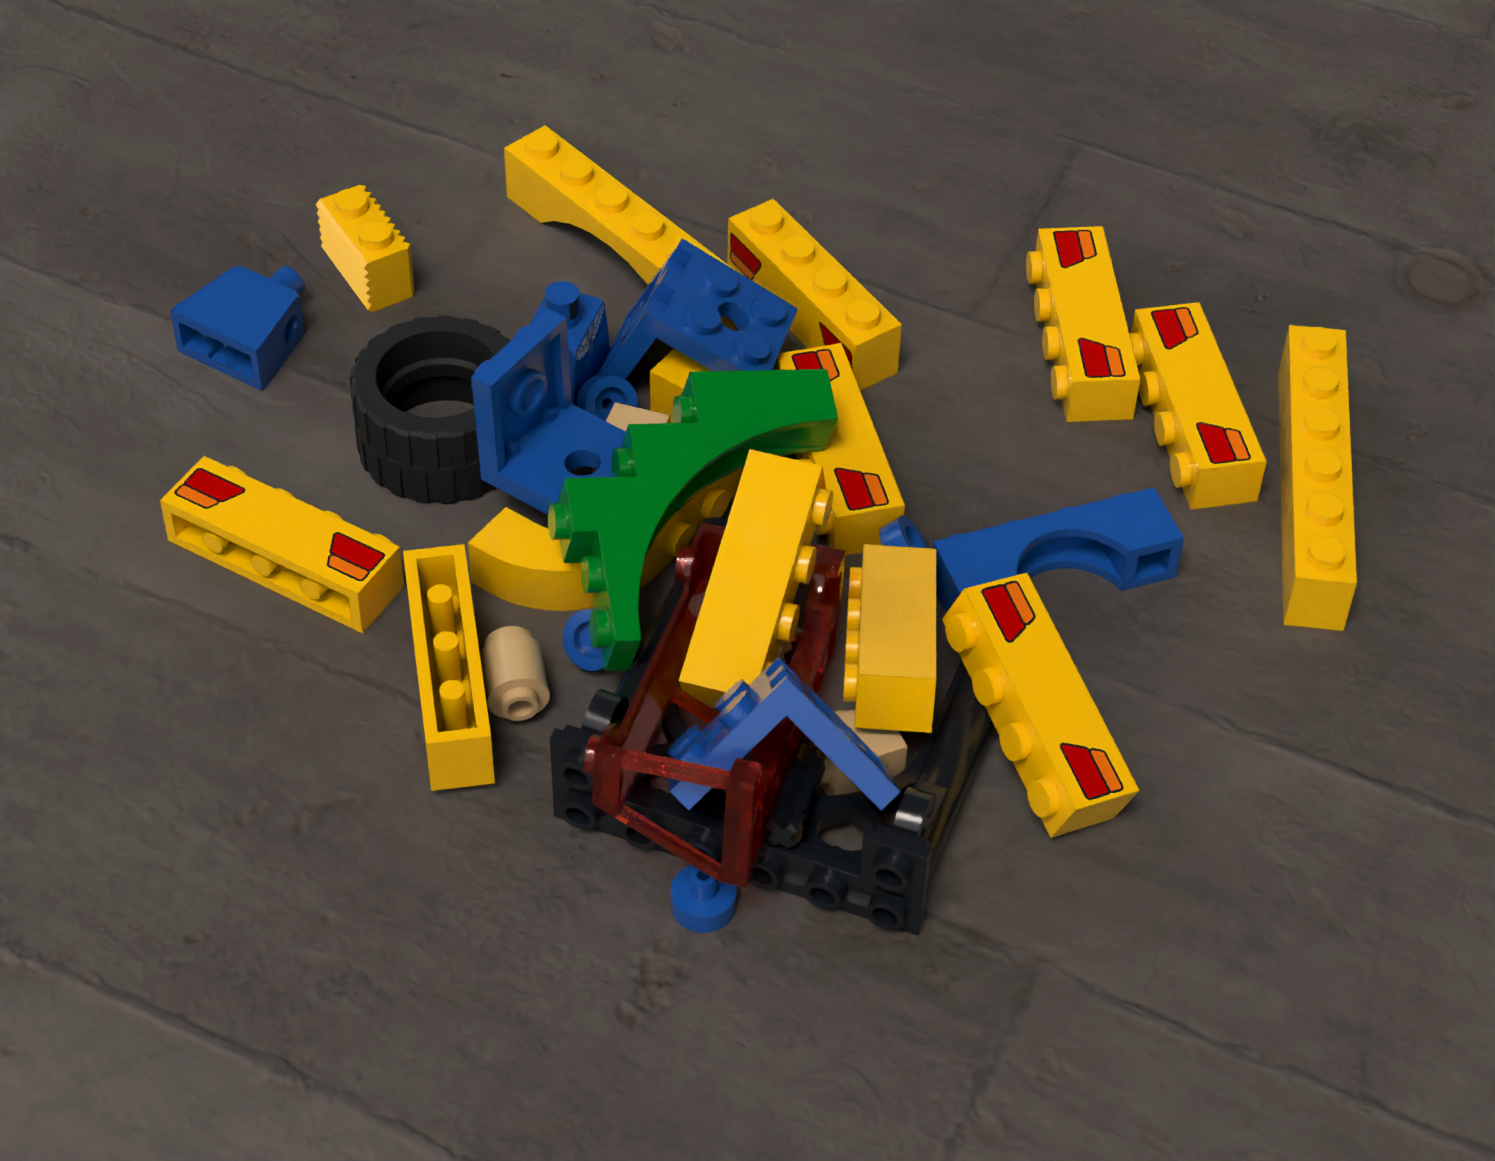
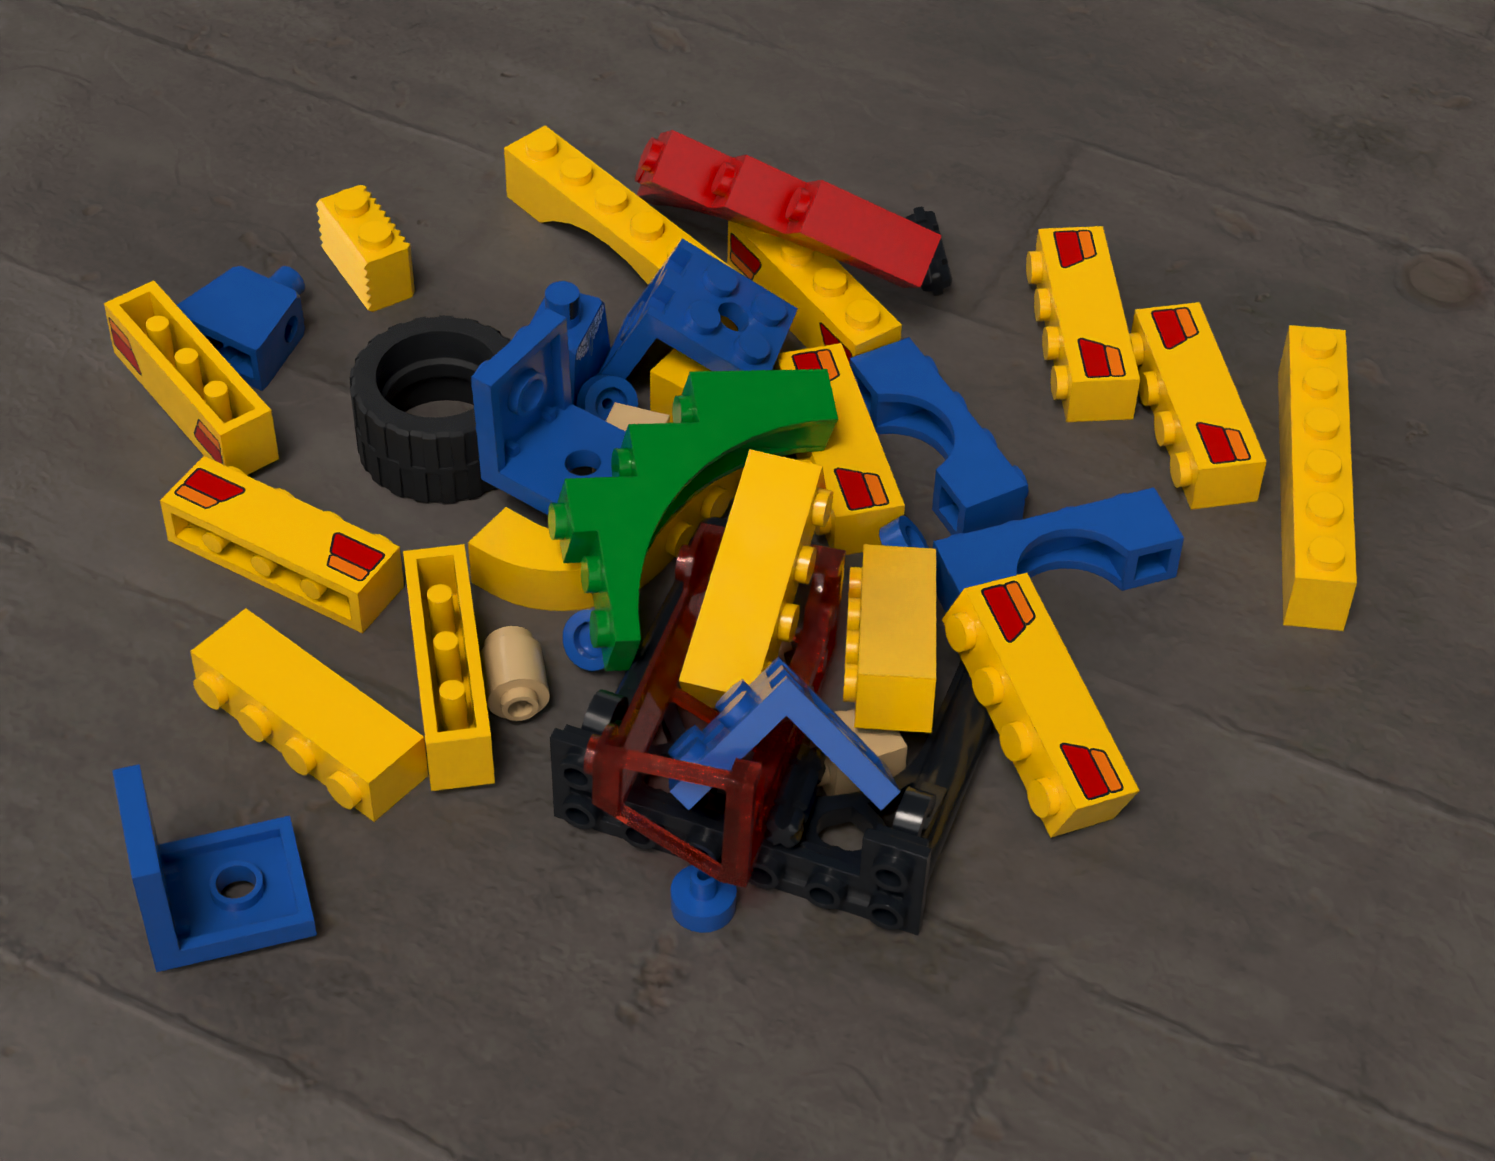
none -> yellow brick [104,280,279,475]
none -> blue bracket [112,764,317,972]
none -> yellow brick [190,608,428,822]
none -> red arch [635,130,942,288]
none -> blue arch [850,337,1029,535]
none -> black axle [906,206,952,296]

